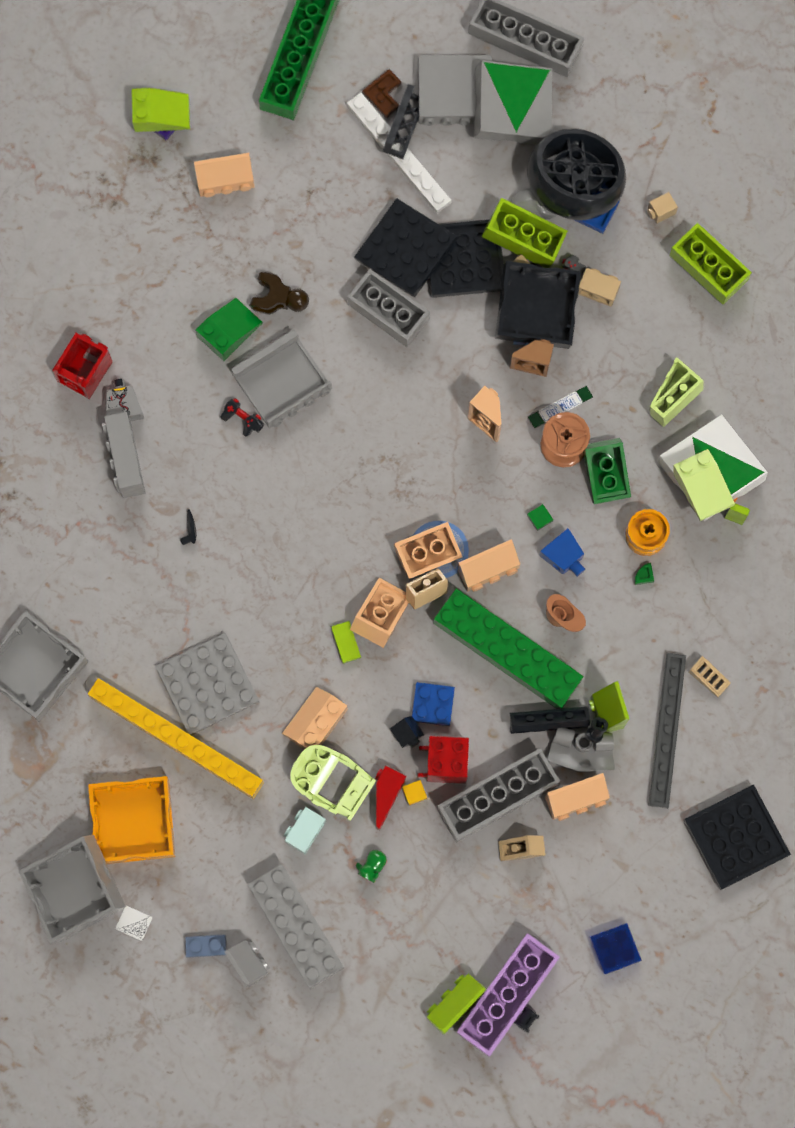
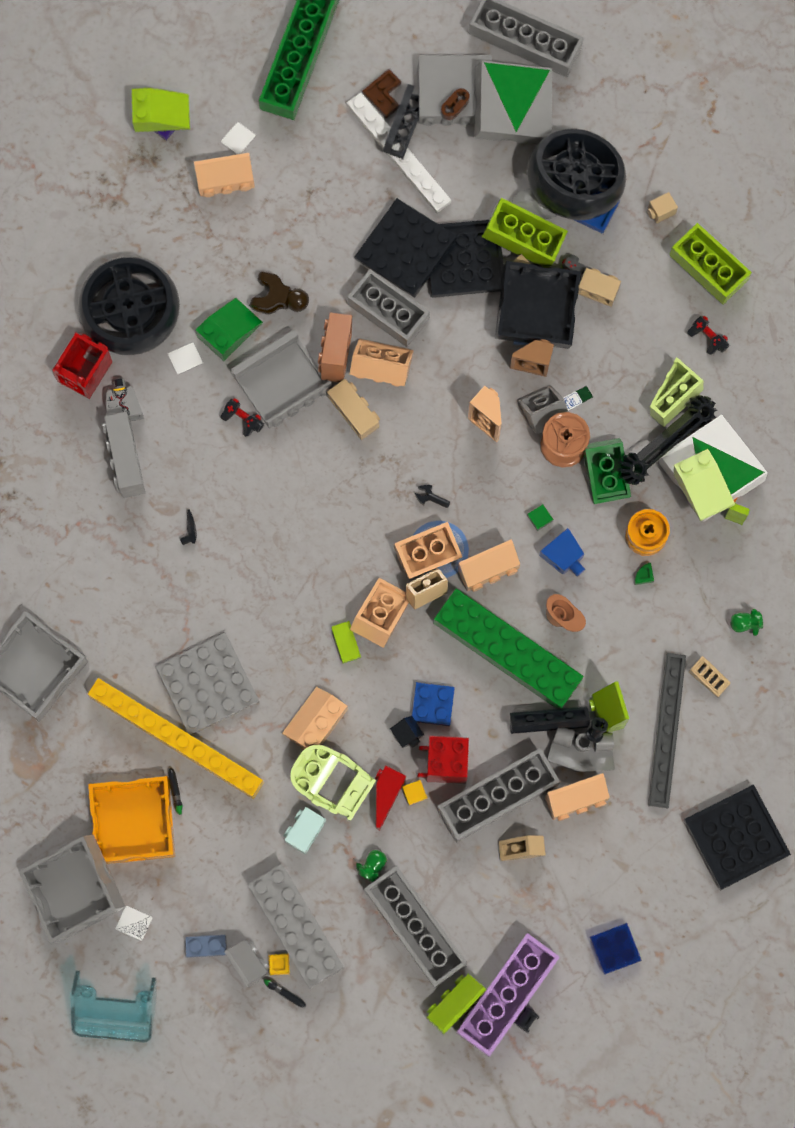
none -> clear light blue windscreen [70,971,156,1042]
none -> black wheel [79,257,180,355]
none -> white sticker [168,342,203,374]
none -> black piece [168,768,183,815]
none -> white sticker [221,122,256,154]
none -> black piece [264,979,306,1008]
none -> yellow tile [269,954,290,975]
none -> nougat brick [318,312,352,382]
none -> tan brick [327,379,380,440]
none -> light nougat slope [349,339,414,386]
none -> light grey brick [364,865,467,988]
none -> black bar [415,485,450,508]
none -> reddish brown beam [441,88,470,120]
none -> light grey slope [517,385,568,434]
none -> black arm [617,395,717,485]
none -> black piece [687,316,730,355]
none -> green animal [730,609,763,636]

